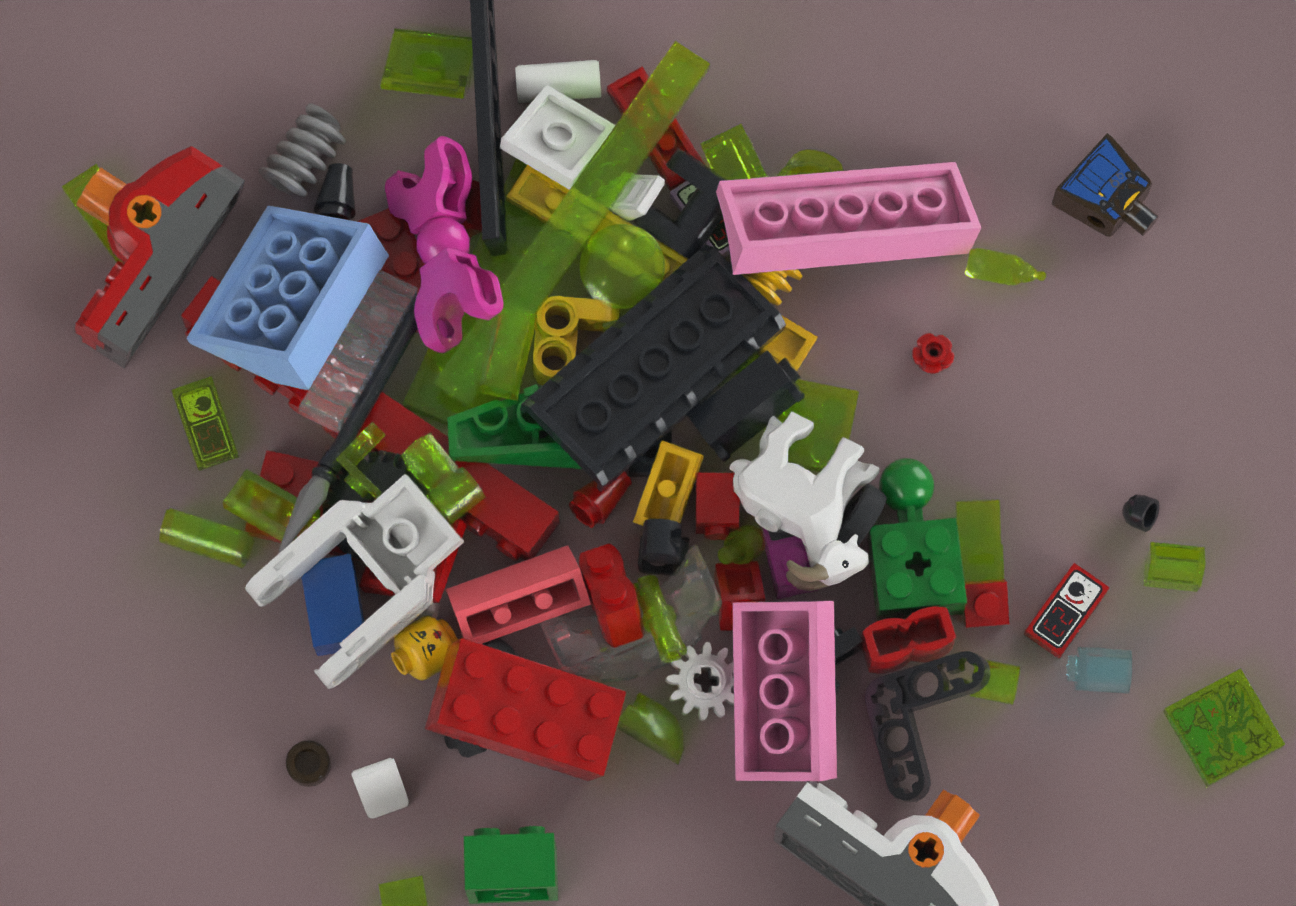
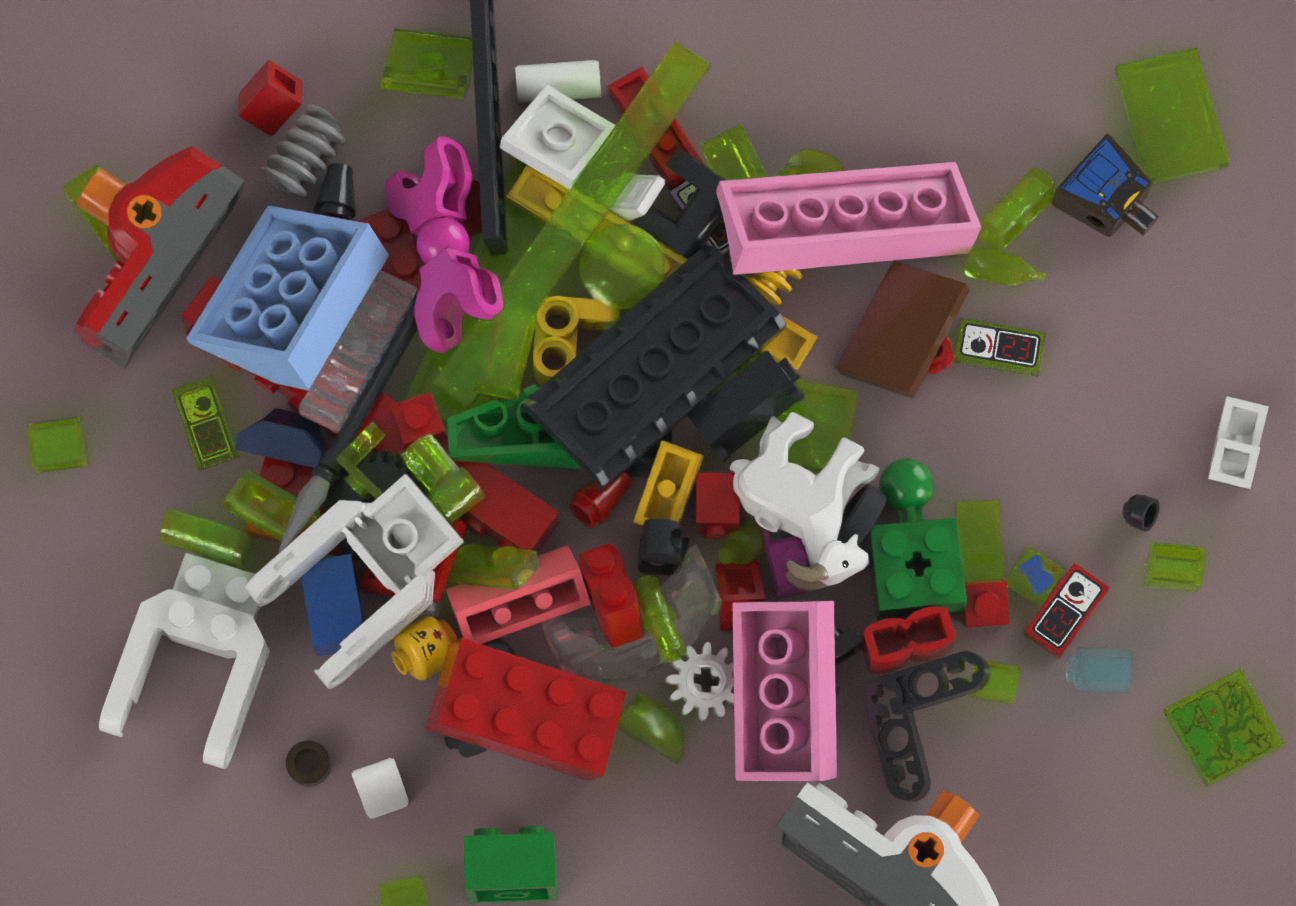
none -> clear neon green piece [26,416,89,473]
none -> white plate [99,553,270,769]
none -> dark blue slope [235,408,329,467]
none -> red panel [238,60,302,136]
none -> red plate [390,392,446,449]
none -> clear neon green plate [447,543,540,589]
none -> reddish brown tile [836,261,970,399]
none -> tile [954,318,1046,377]
none -> clear neon green brick [978,167,1055,255]
none -> clear neon green tile [1006,546,1066,608]
none -> clear neon green tile [1115,48,1230,183]
none -> white slope [1208,396,1269,489]

